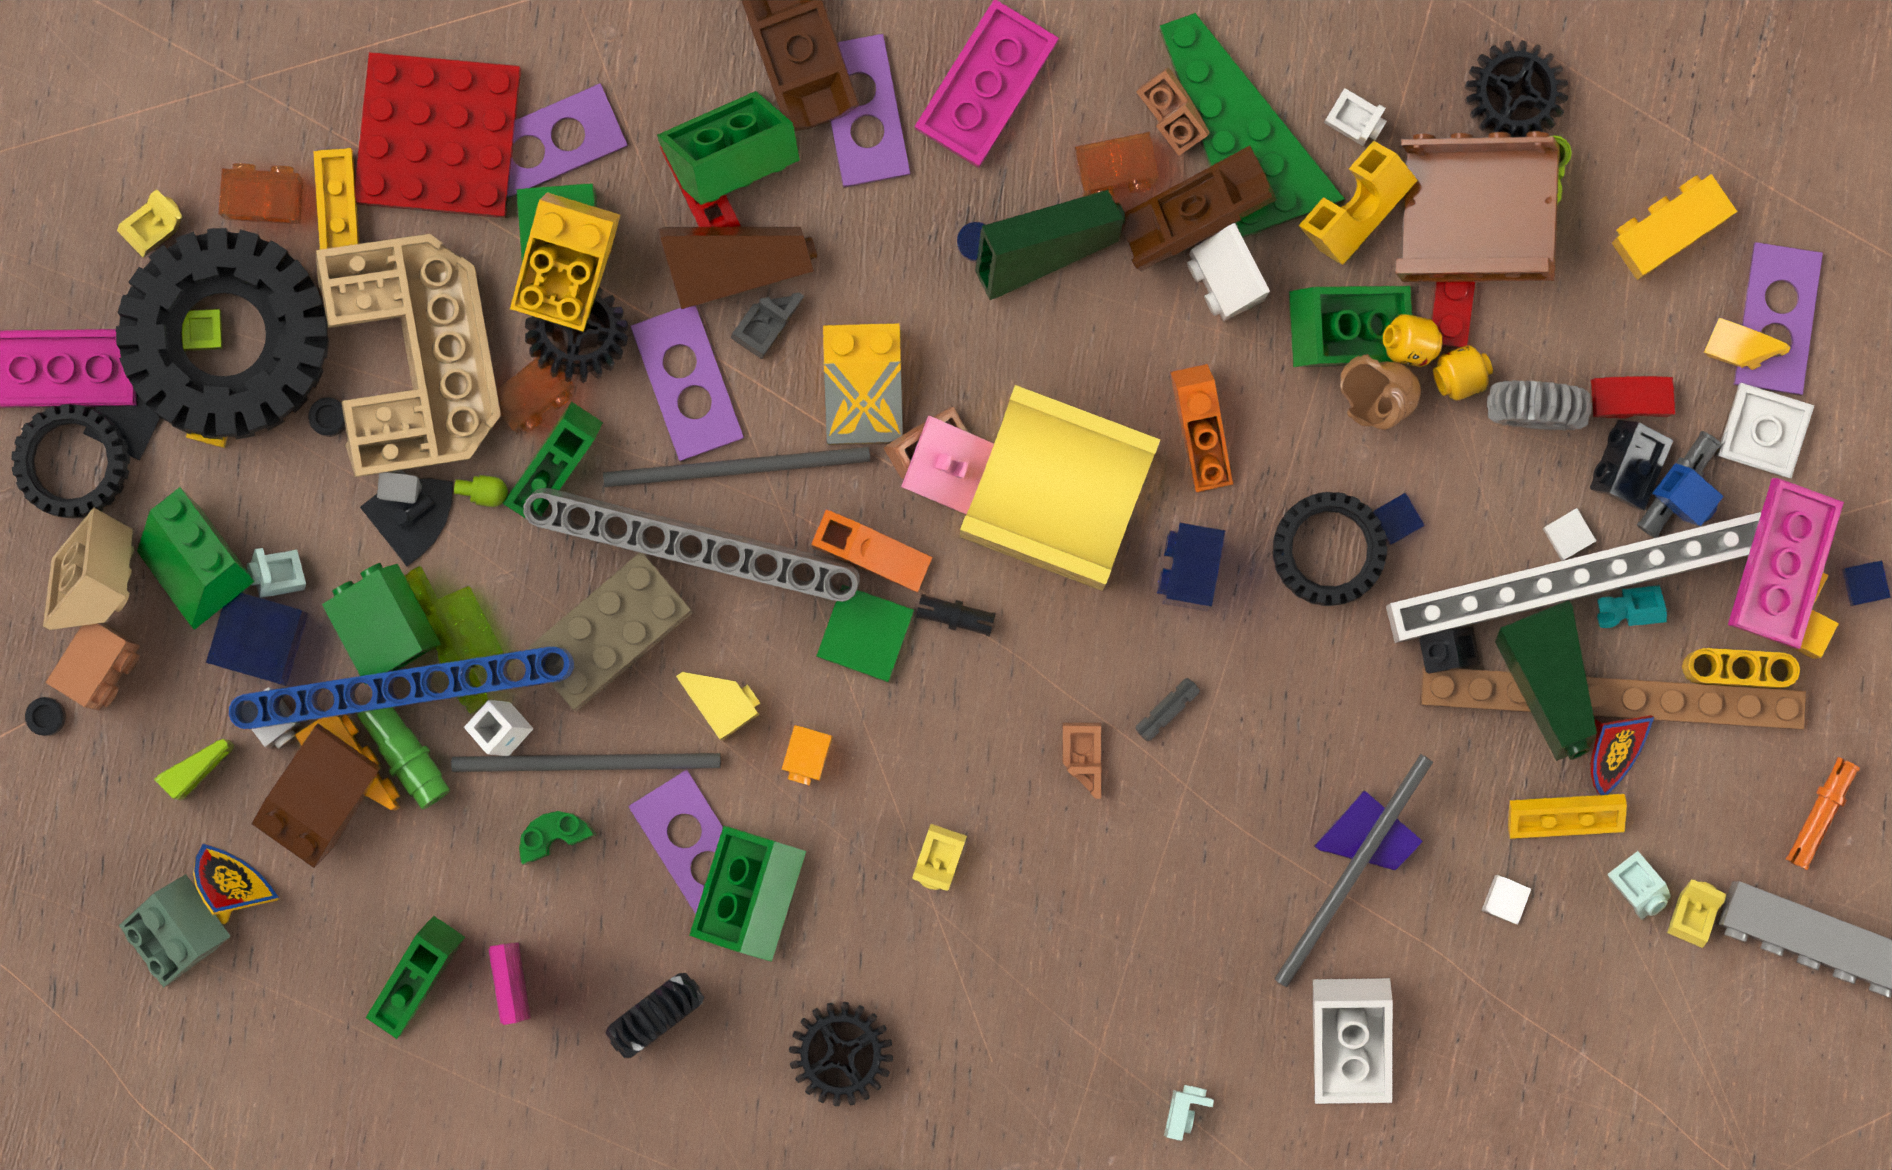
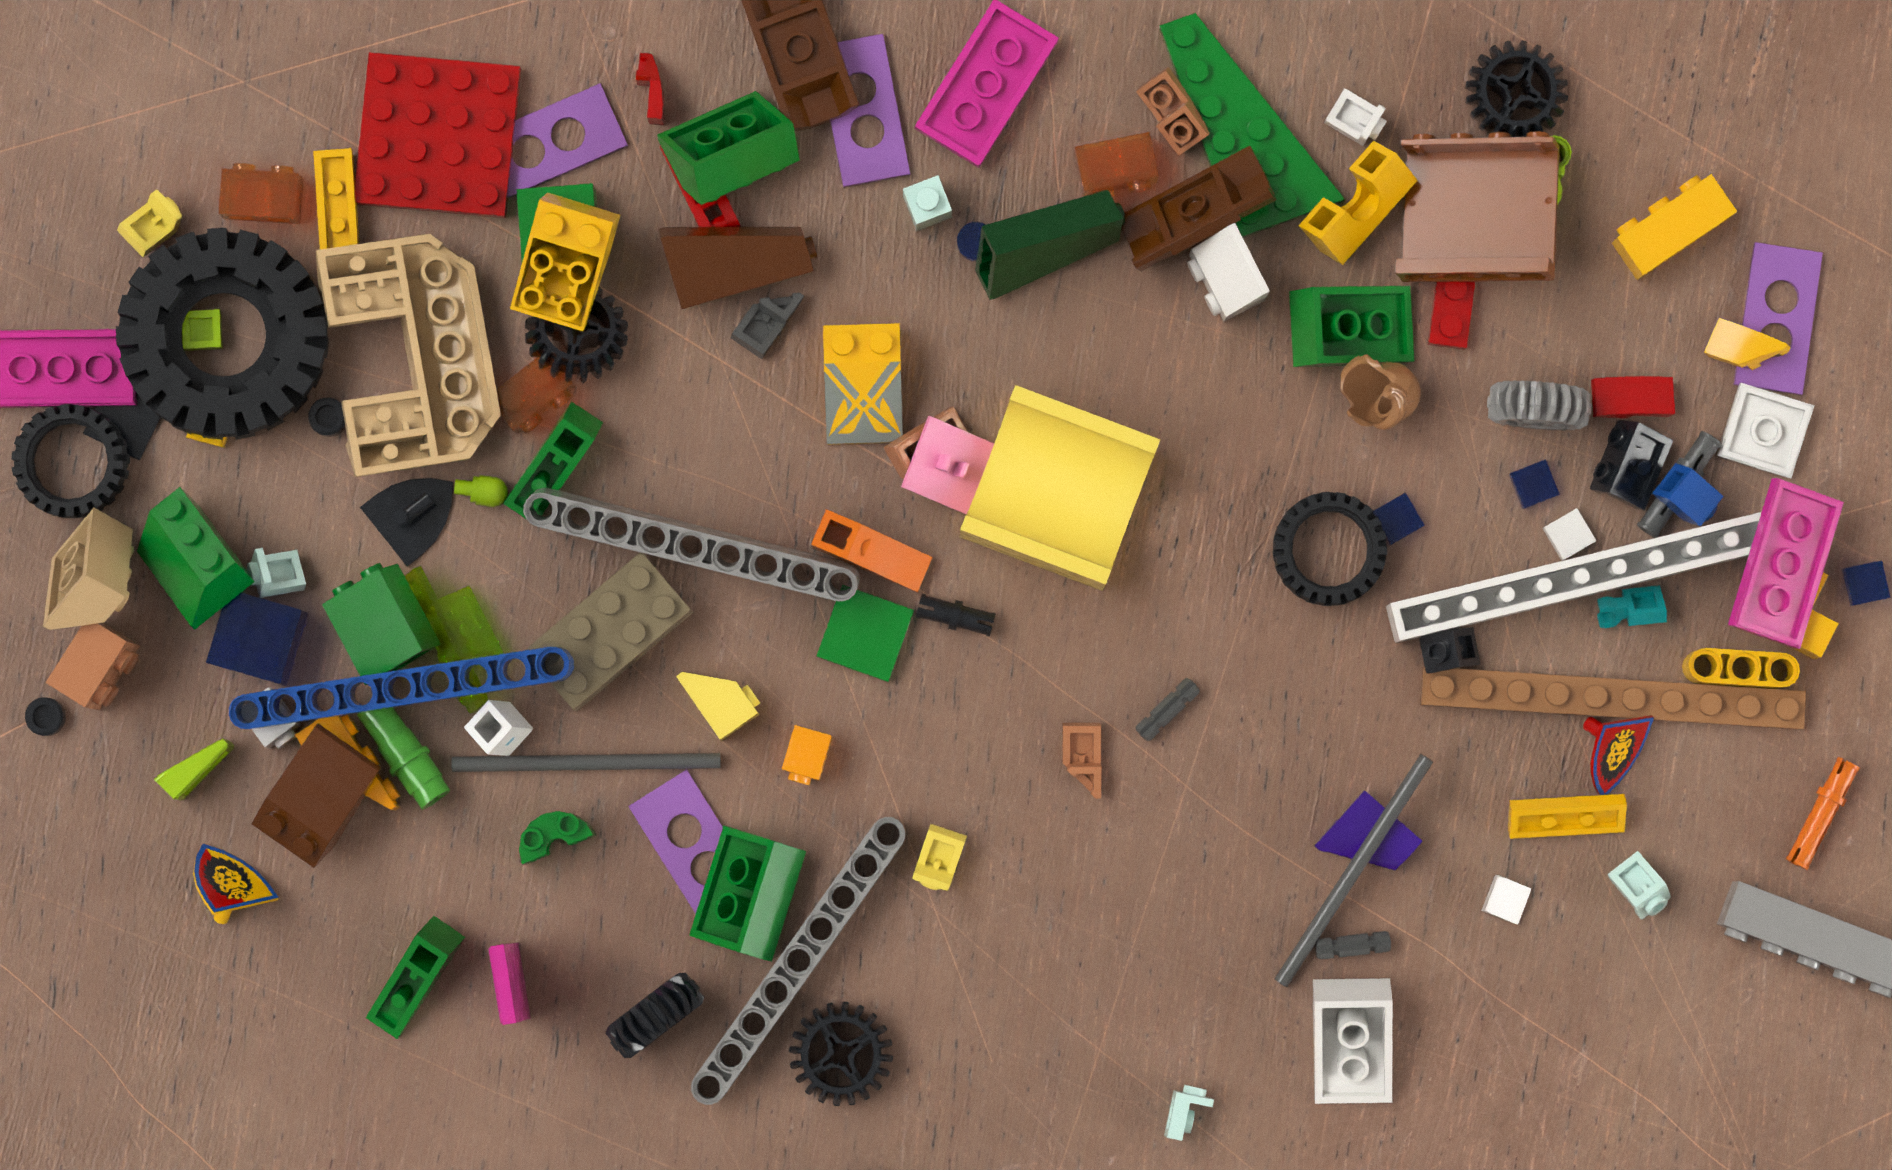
sand green slope [119,874,231,988] -> none
light grey slope [377,470,422,504] -> none
dark grey piece [603,447,870,487] -> none
medium lavender piece [631,305,744,462] -> none
clear blue brick [1157,523,1225,612] -> none
orange slope [1170,364,1233,492] -> none
yellow head [1383,314,1442,367] -> none
yellow head [1433,345,1493,401] -> none
dark green slope [1495,600,1597,761] -> none
light yellow bracket [1667,880,1726,948] -> none
none -> red slope [636,53,665,125]
none -> light grey beam [691,817,905,1105]
none -> light aqua brick [903,175,952,231]
none -> dark grey axle [1315,931,1391,960]
none -> clear blue tile [1509,459,1560,509]

